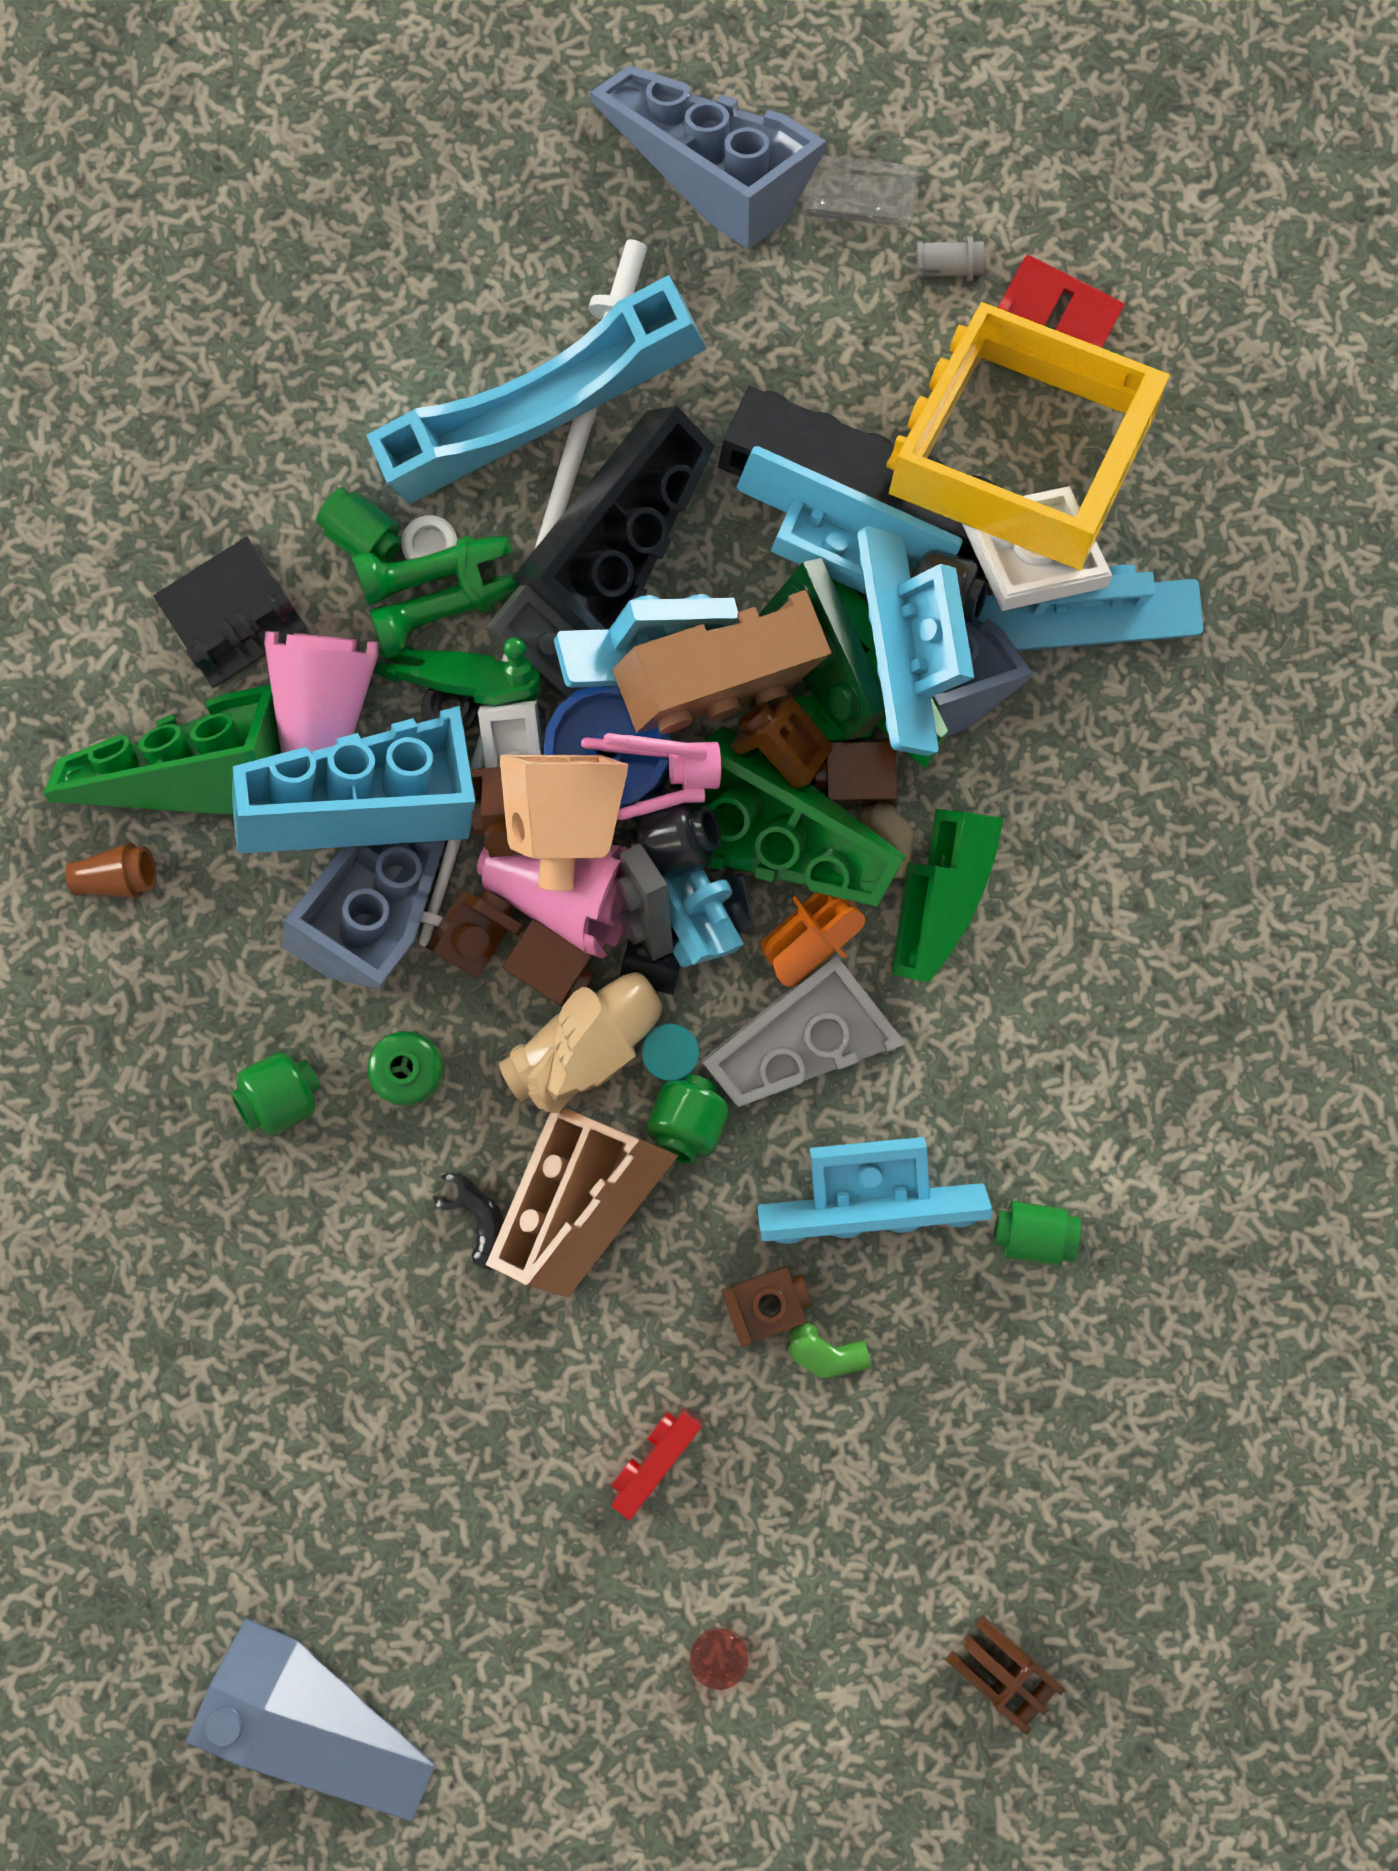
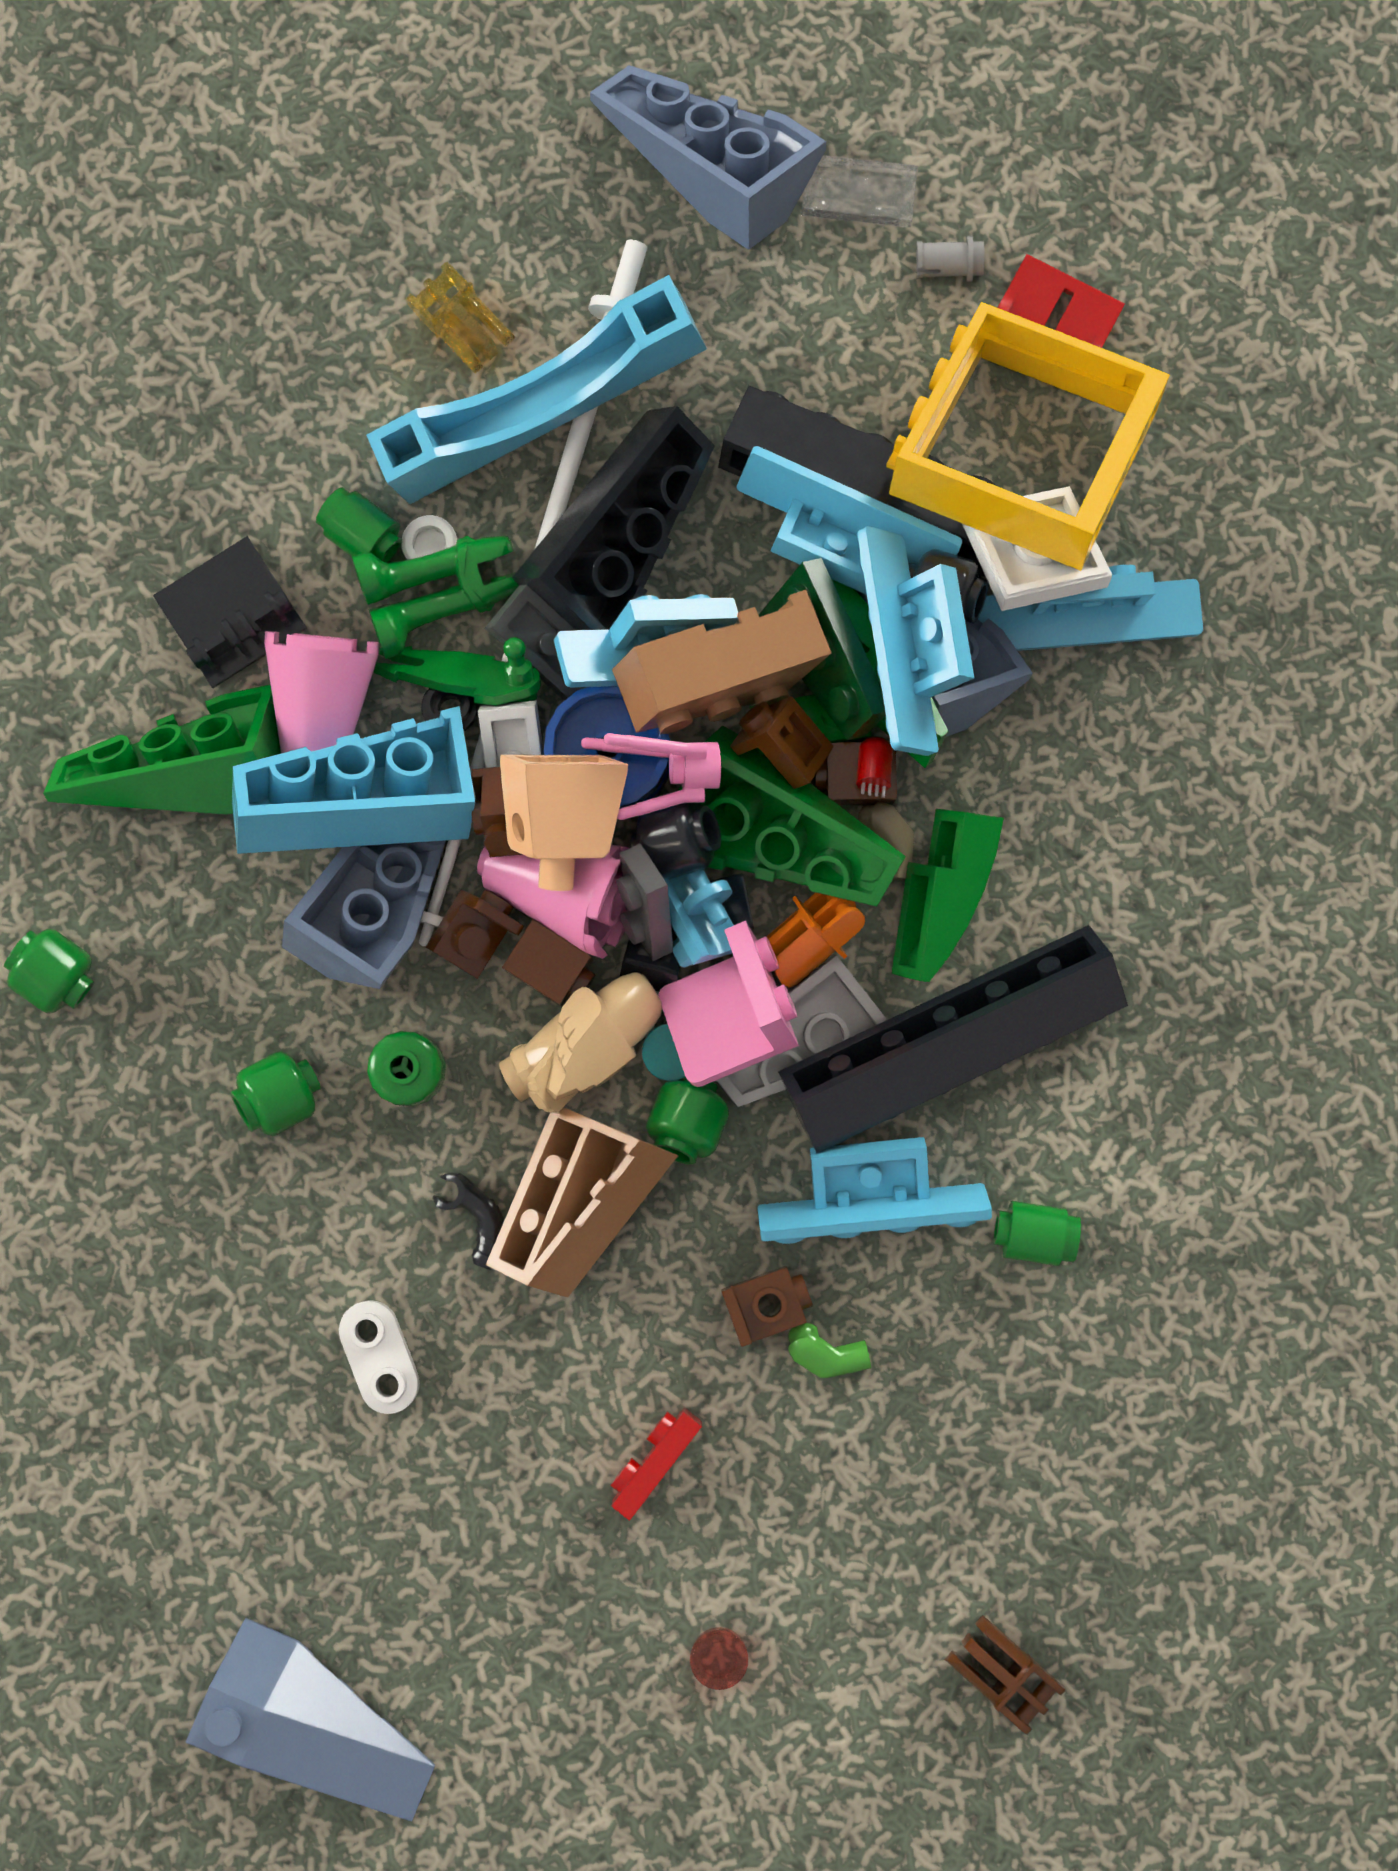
dark orange cone [65,842,156,898] -> none
none -> green head [3,929,94,1014]
none -> white plate [339,1300,420,1414]
none -> clear yellow arm [405,262,515,374]
none -> bright pink bracket [659,921,799,1087]
none -> black brick [778,925,1128,1153]
none -> red piece [856,736,893,798]

